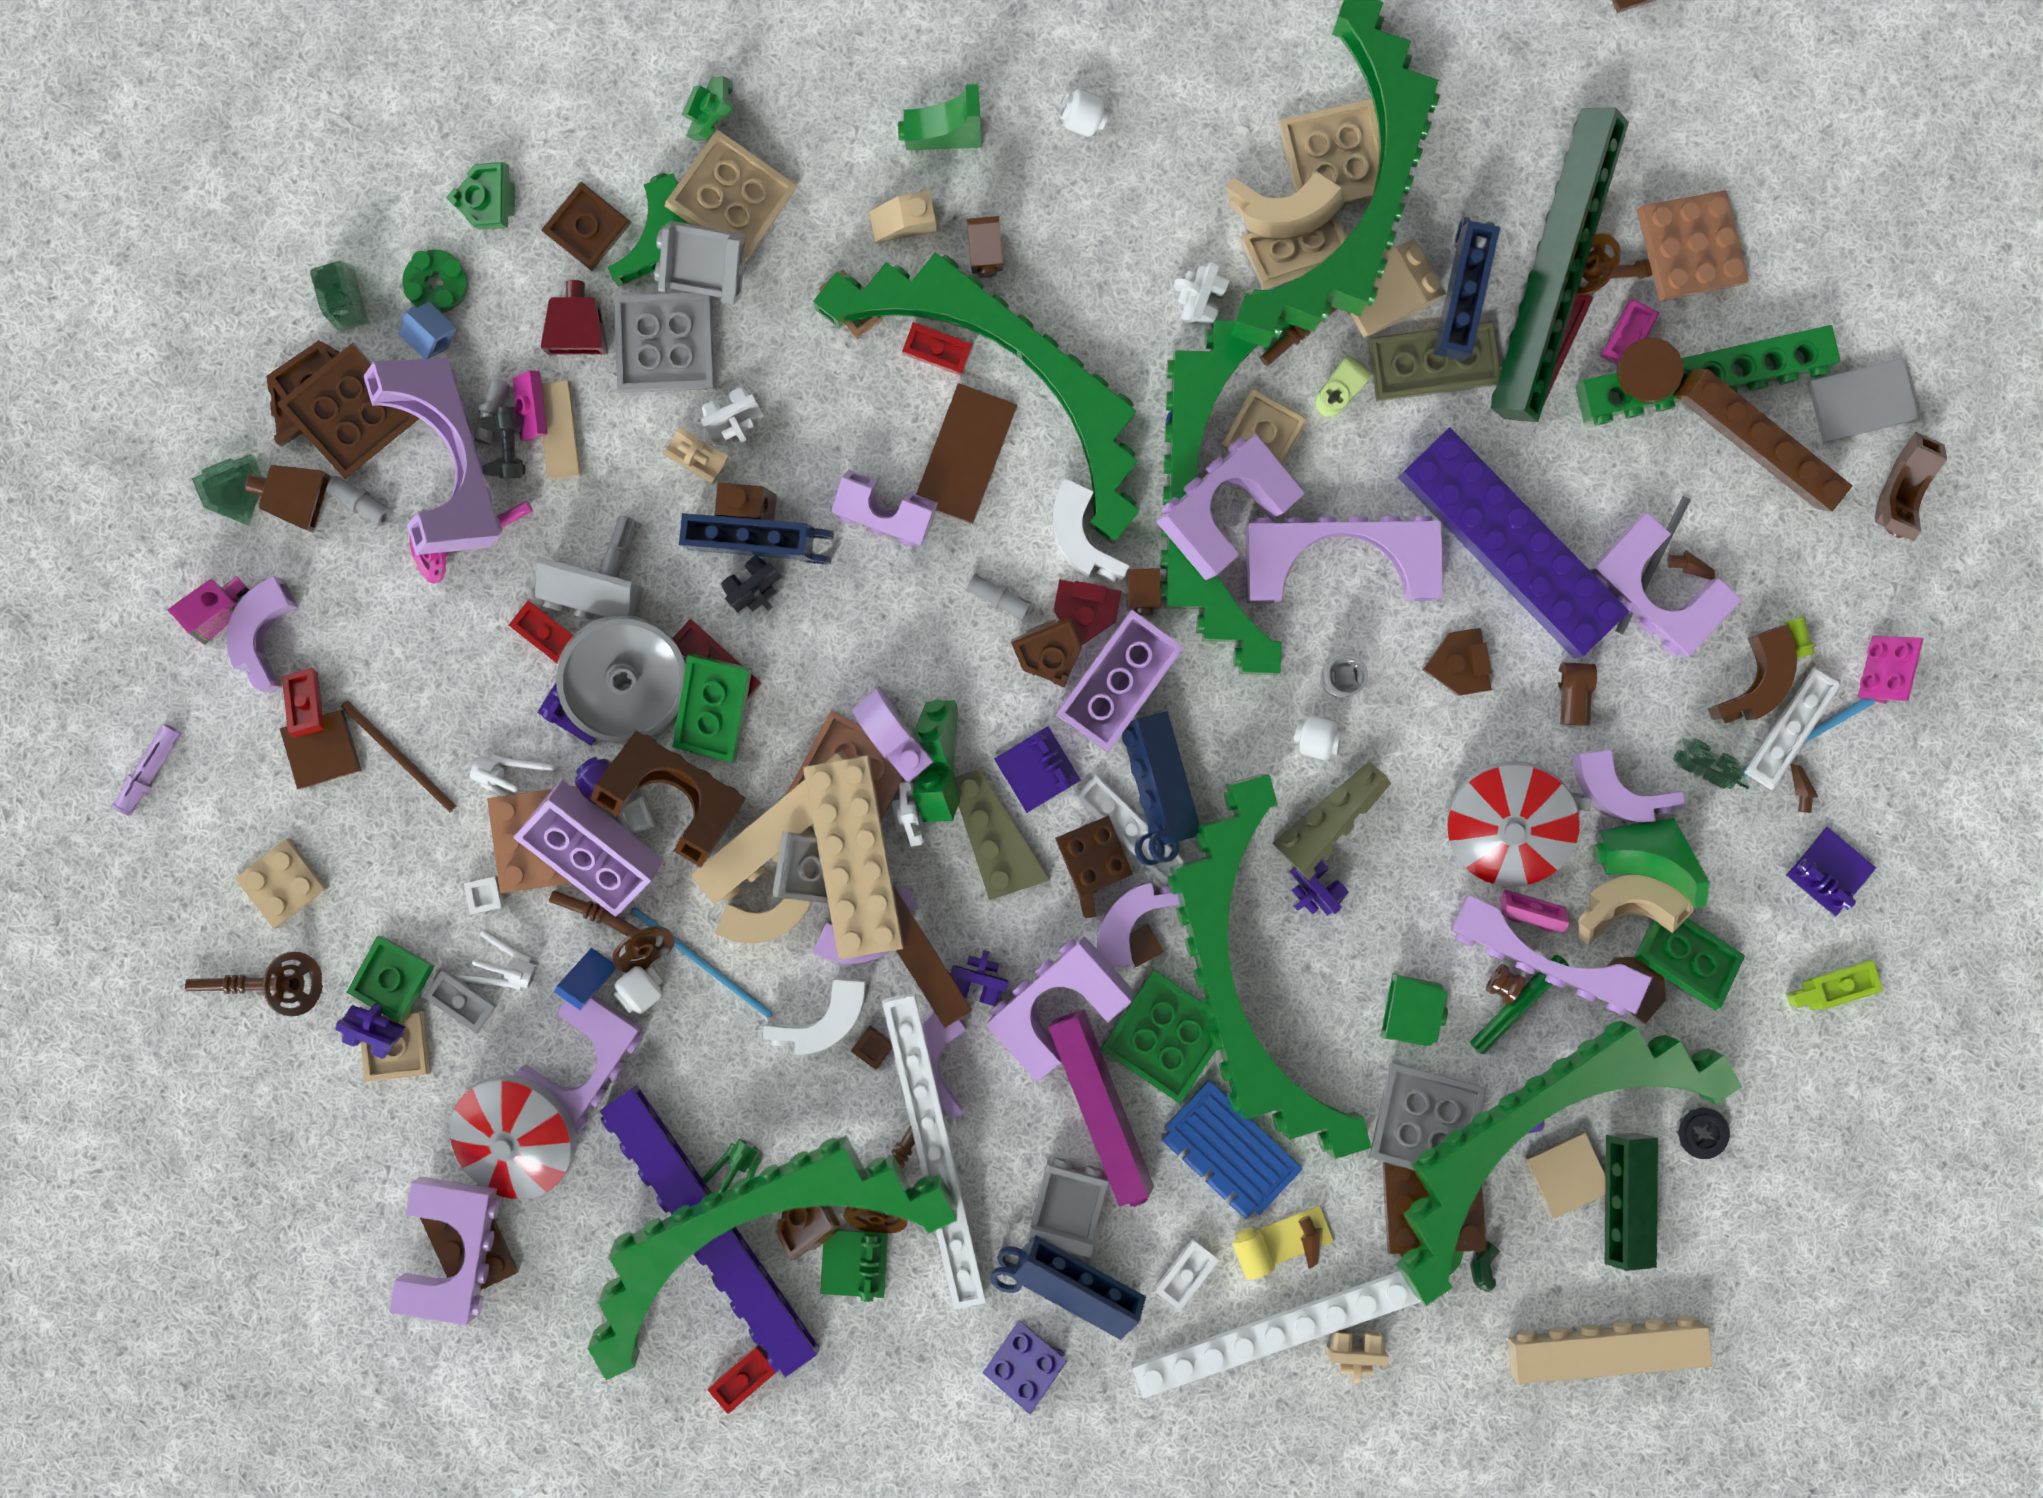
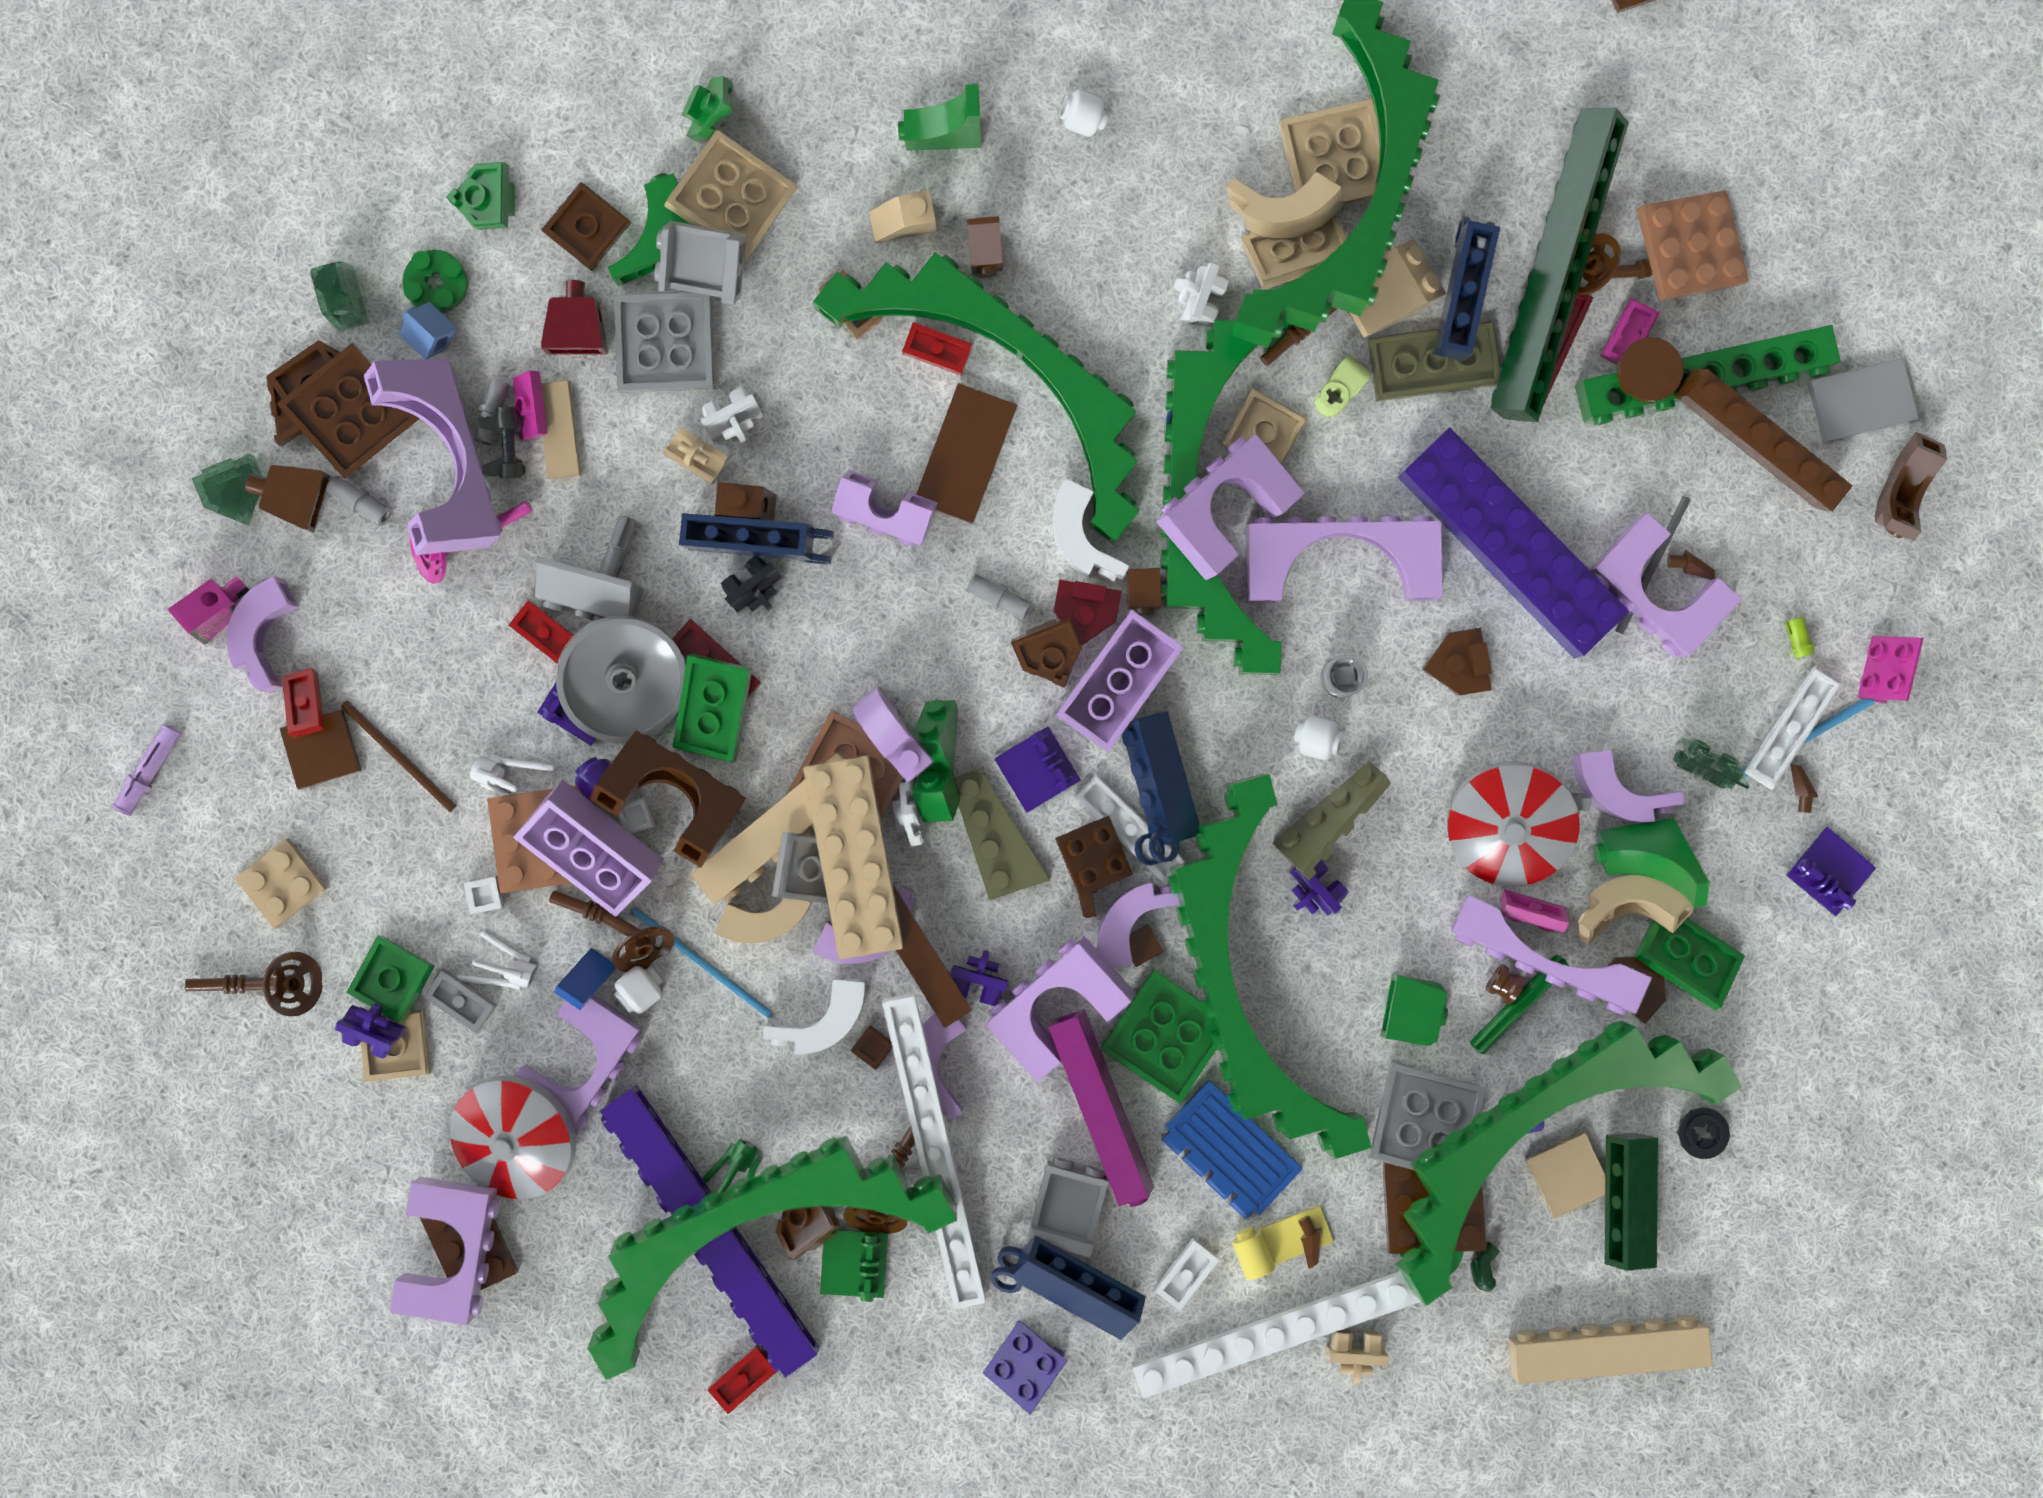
reddish brown piece [1558,662,1597,726] -> none
reddish brown arch [1707,624,1797,723] -> none
lime hinge [1786,960,1883,1010] -> none

